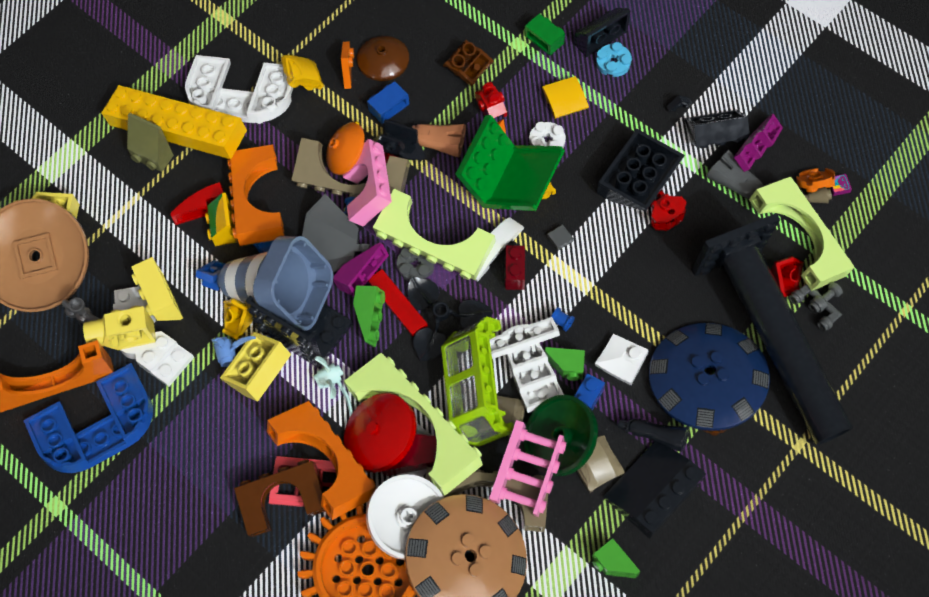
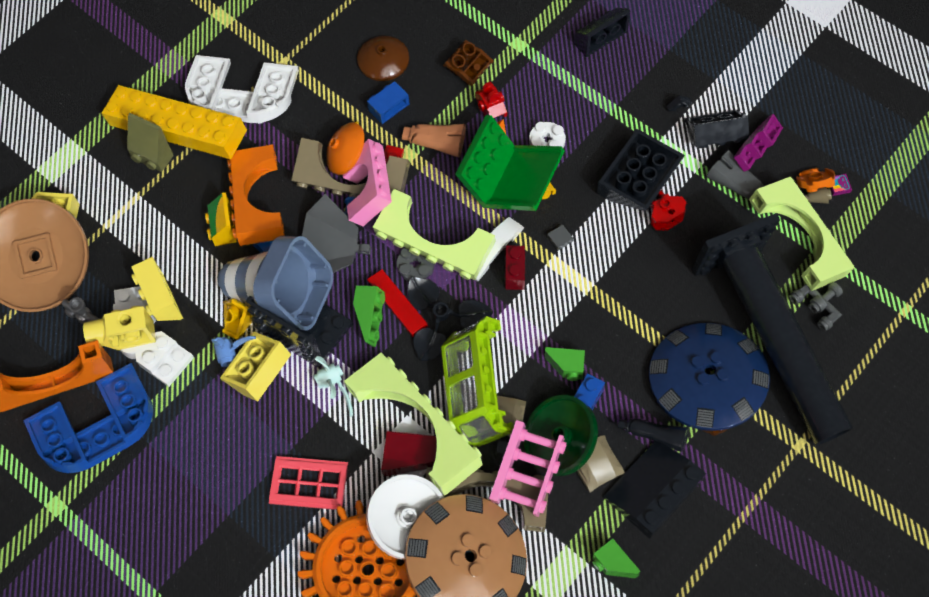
red slope [170,182,224,225] -> none
blue slope [195,260,225,291] -> none
reddish brown arch [234,459,325,537] -> none
orange arch [267,401,376,520] -> none
yellow slope [281,55,324,91] -> none
magenta slope [333,242,389,296] -> none
orange wing [341,41,354,89] -> none
red dish [344,393,416,472] -> none
black piece [372,119,425,161] -> none
white slope [490,317,564,413] -> none
green piece [525,13,565,56] -> none
yellow slope [542,76,589,119] -> none
blue bush [551,307,575,332] -> none
white plate [595,334,649,385] -> none
medium azure plate [596,42,632,77] -> none
red slope [771,256,804,297] -> none

